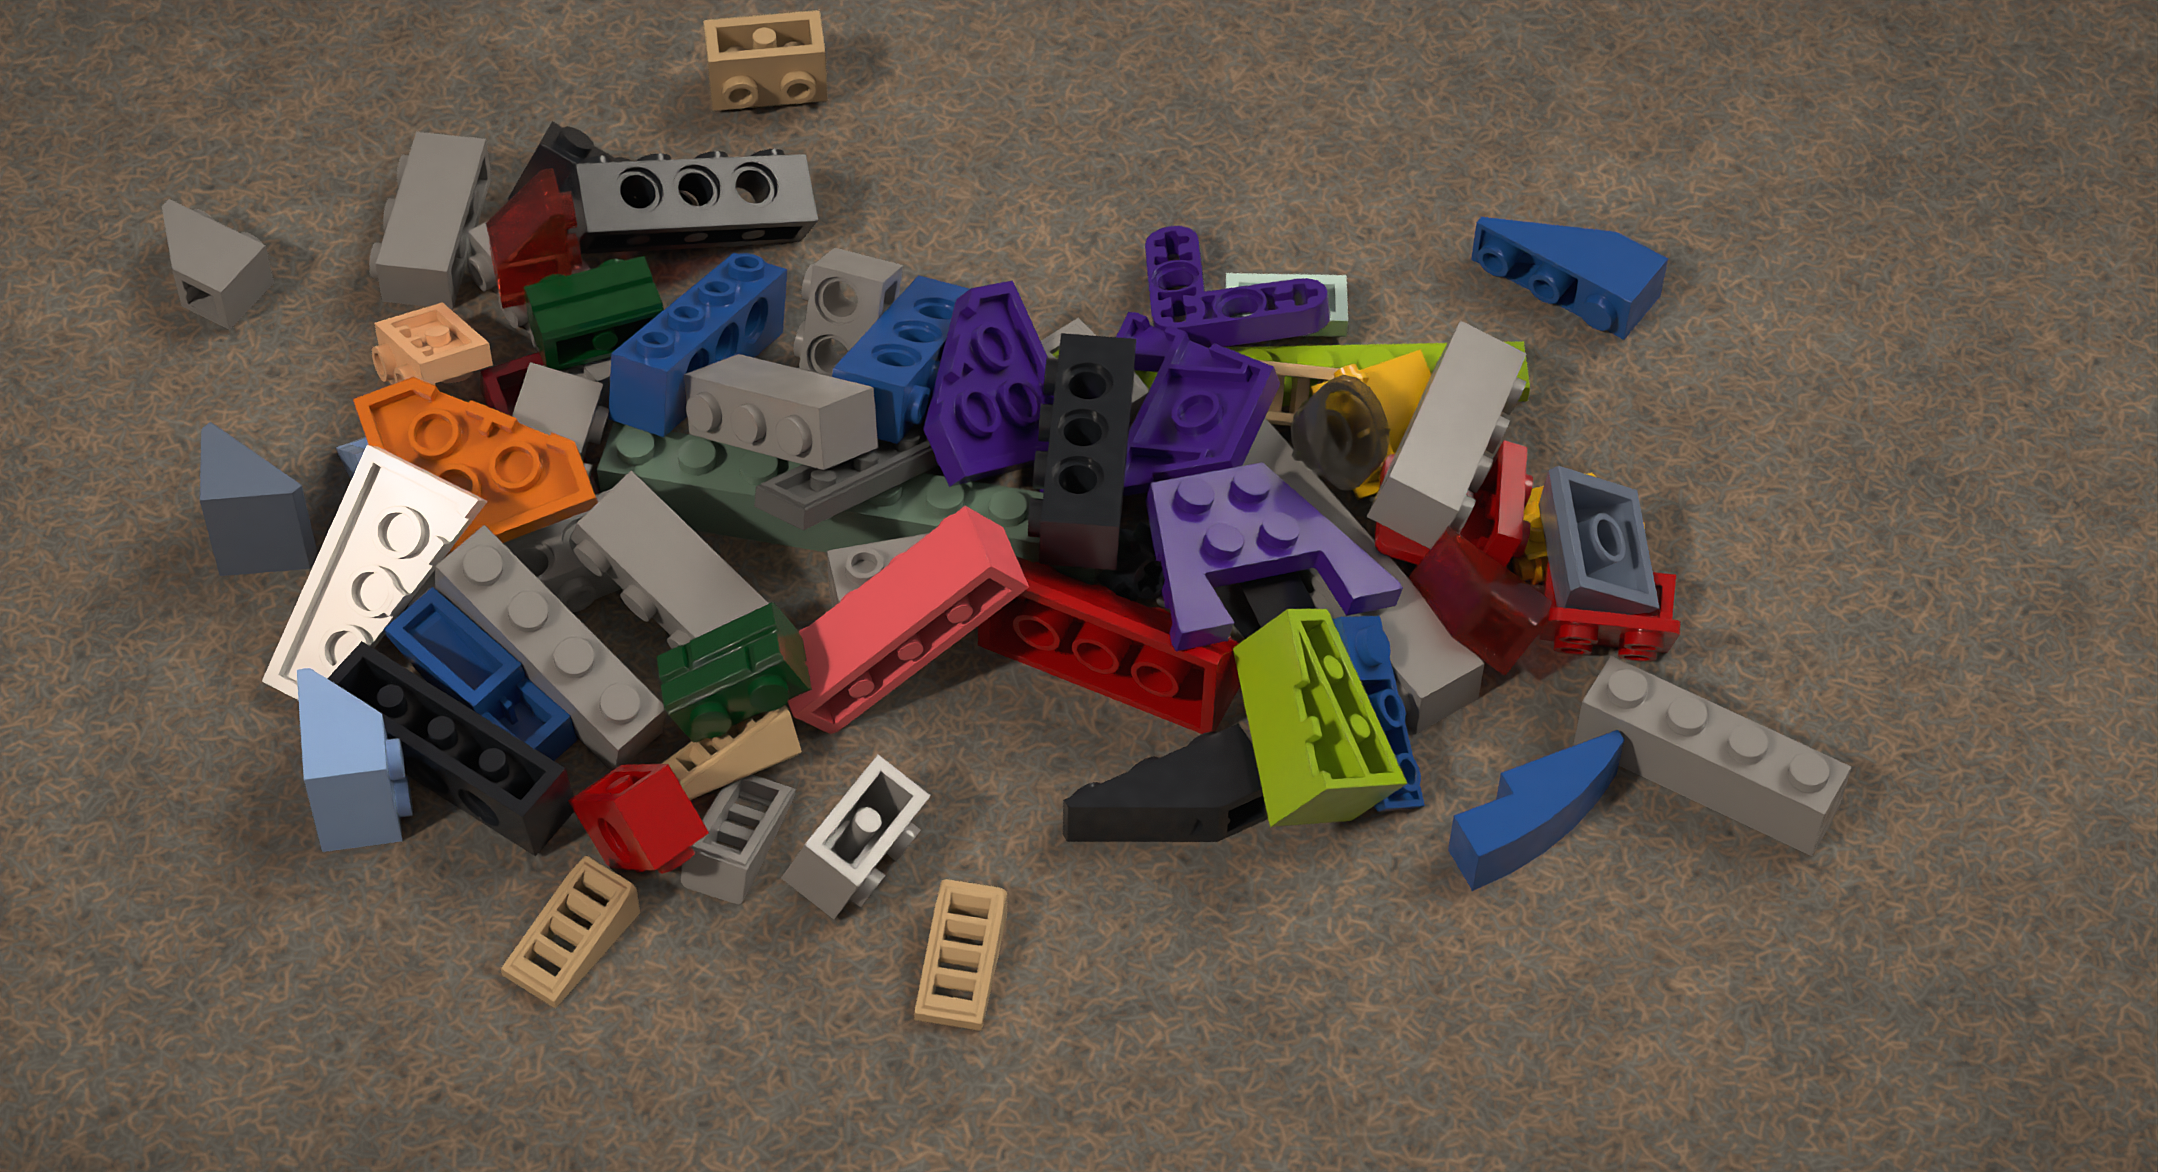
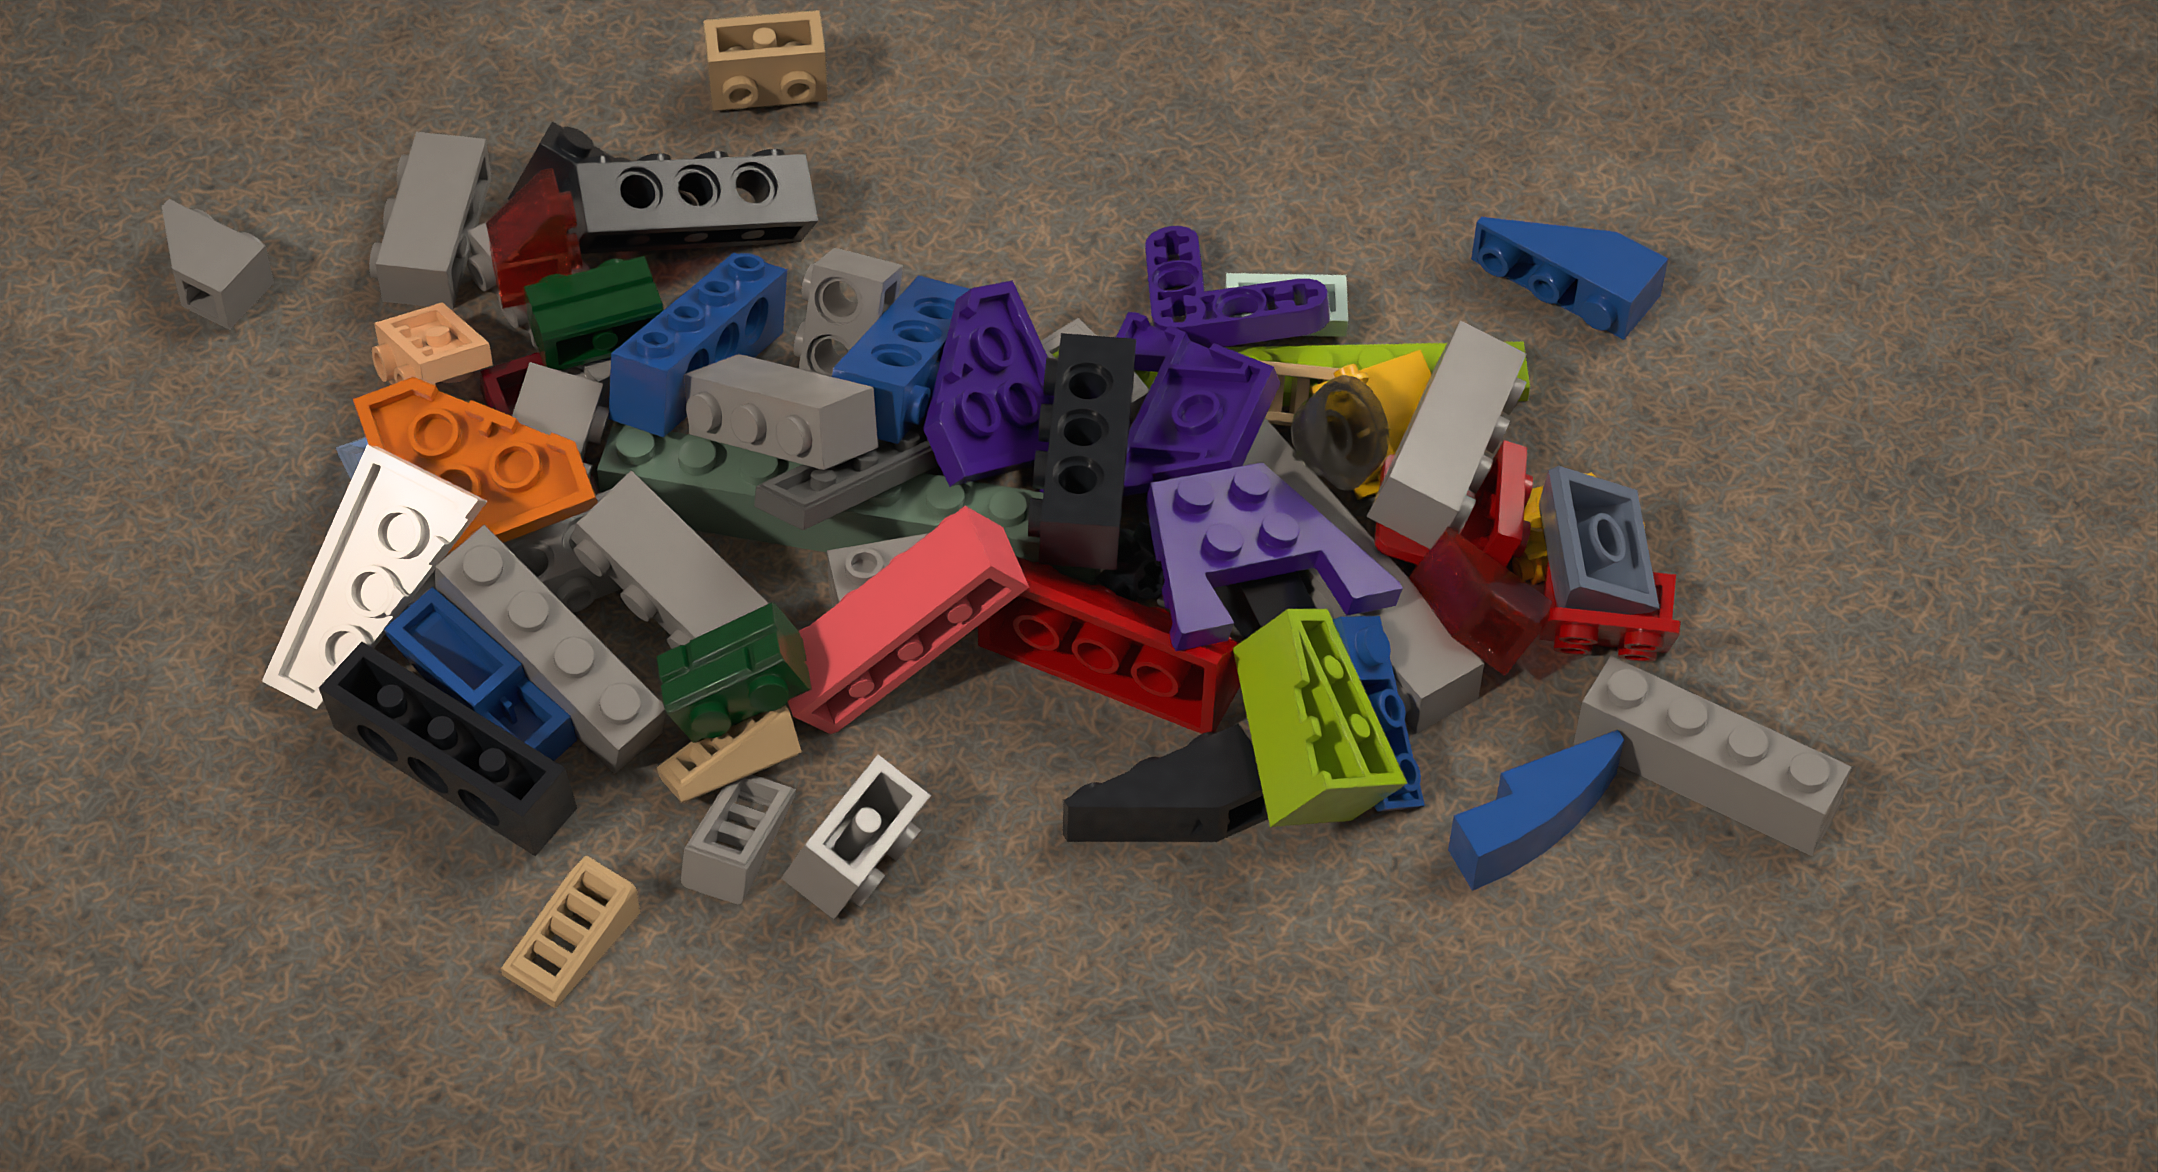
sand blue slope [200,422,318,576] -> none
light blue slope [297,668,413,852] -> none
red brick [568,764,709,874] -> none
tan slope [914,879,1007,1031] -> none

